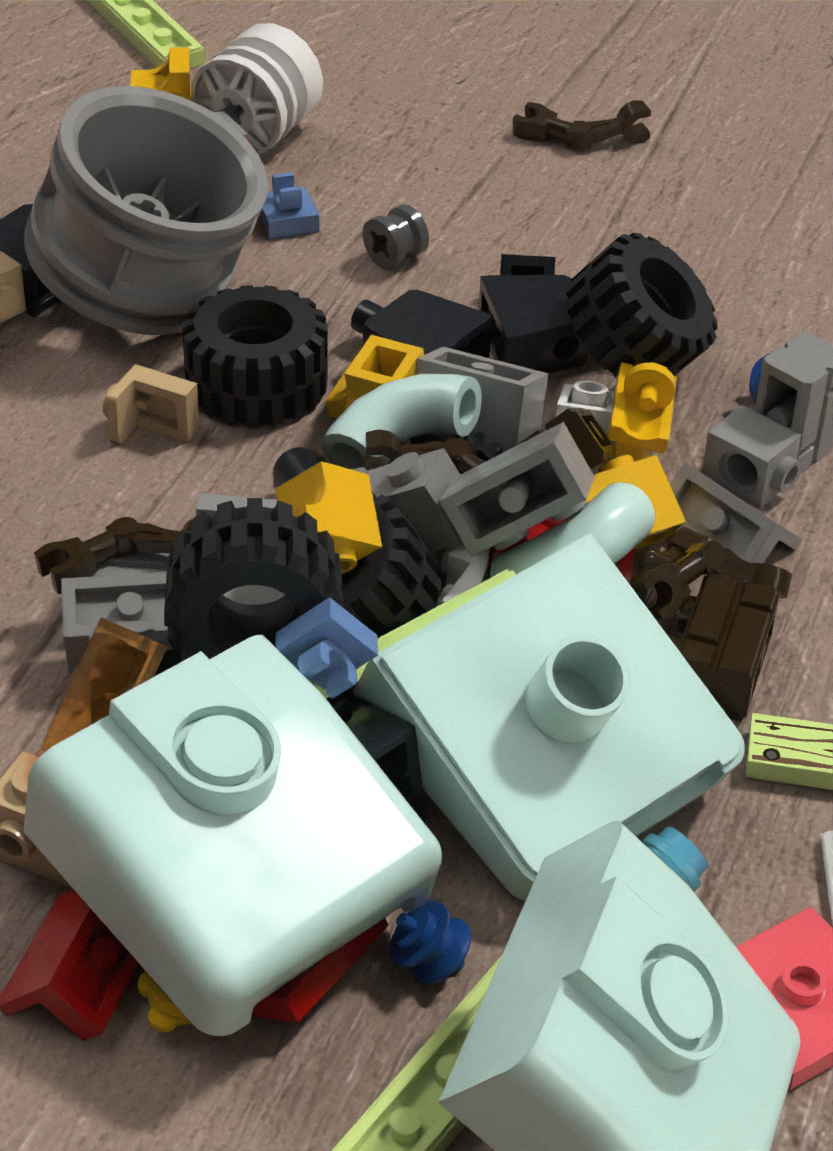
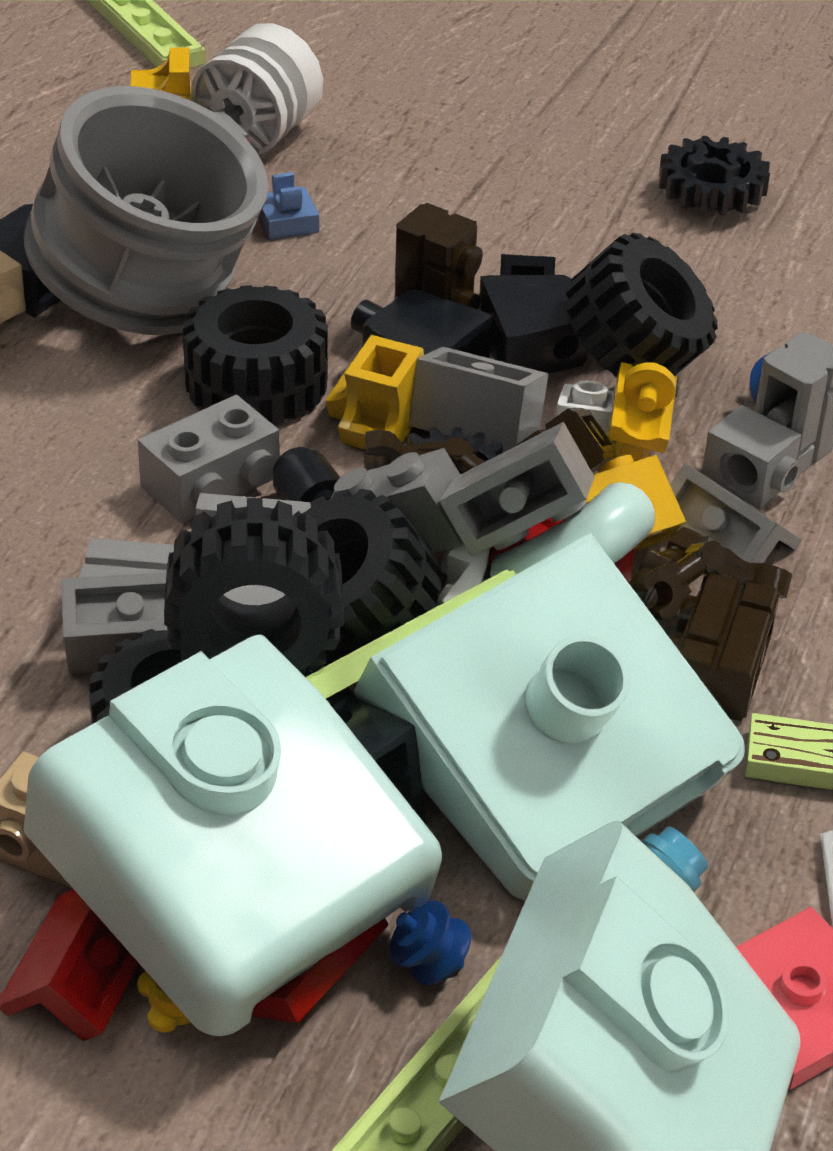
dark brown piece [34,517,192,594] -> none
clear orange brick [35,617,167,757] -> none
tan bracket [103,364,199,444] -> none
yellow brick [275,461,382,574] -> none
medium blue tile [275,597,378,699] -> none
light aqua cylinder [321,373,482,470] -> none
dark grey wheel [362,204,429,269] -> none
dark brown piece [513,100,651,150] -> none
none -> light grey brick [137,394,280,524]
none -> dark brown brick [394,203,483,310]
none -> black gear [658,136,770,216]

